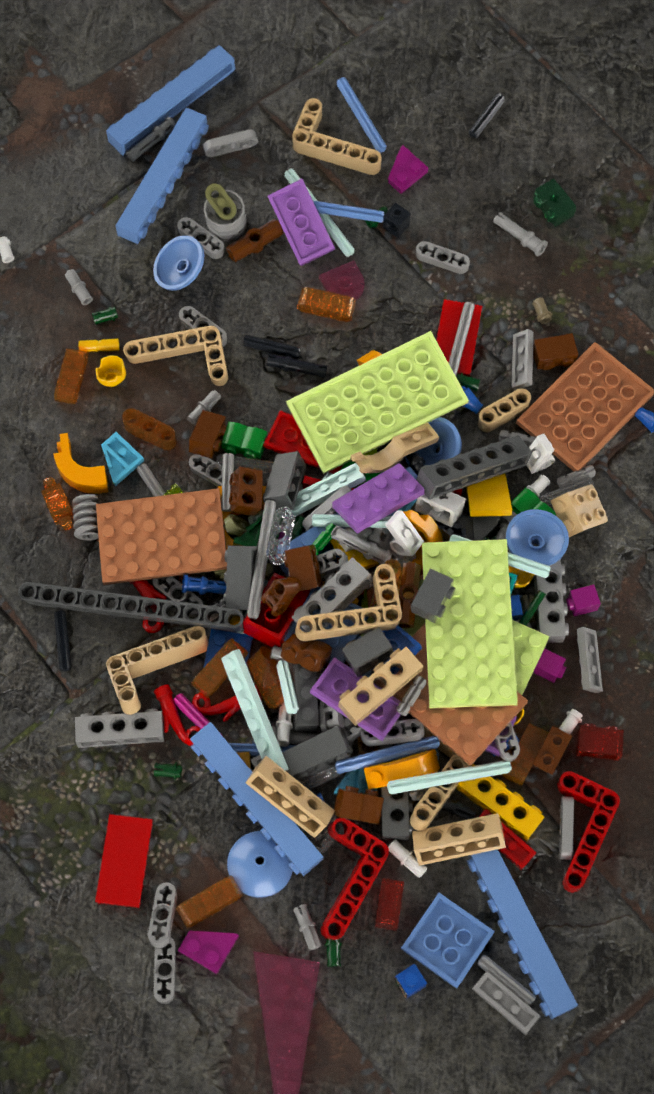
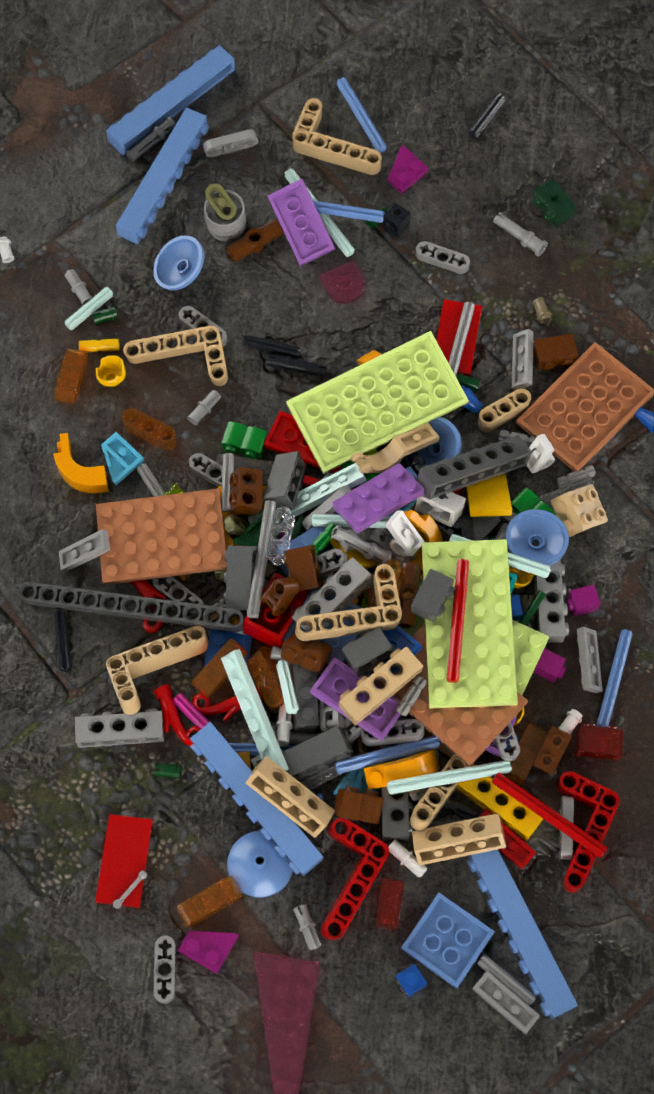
clear orange piece [41,477,74,531] -> none
light grey piece [72,494,99,541] -> none
light grey beam [148,883,177,948] -> none
light grey beam [178,217,225,259] -> none
blue pin [182,574,226,595] -> none
reddish brown brick [189,410,227,459] -> none
clear orange beam [297,287,356,322] -> none
dark green pin [324,938,342,967] -> none
white pin [526,475,550,498] -> none
none -> light grey plate [59,530,110,572]
none -> light aqua axle [65,287,113,330]
none -> light grey hinge [113,871,147,909]
none -> red axle [446,559,469,683]
none -> red axle [492,773,607,858]
none -> medium blue axle [597,629,633,729]

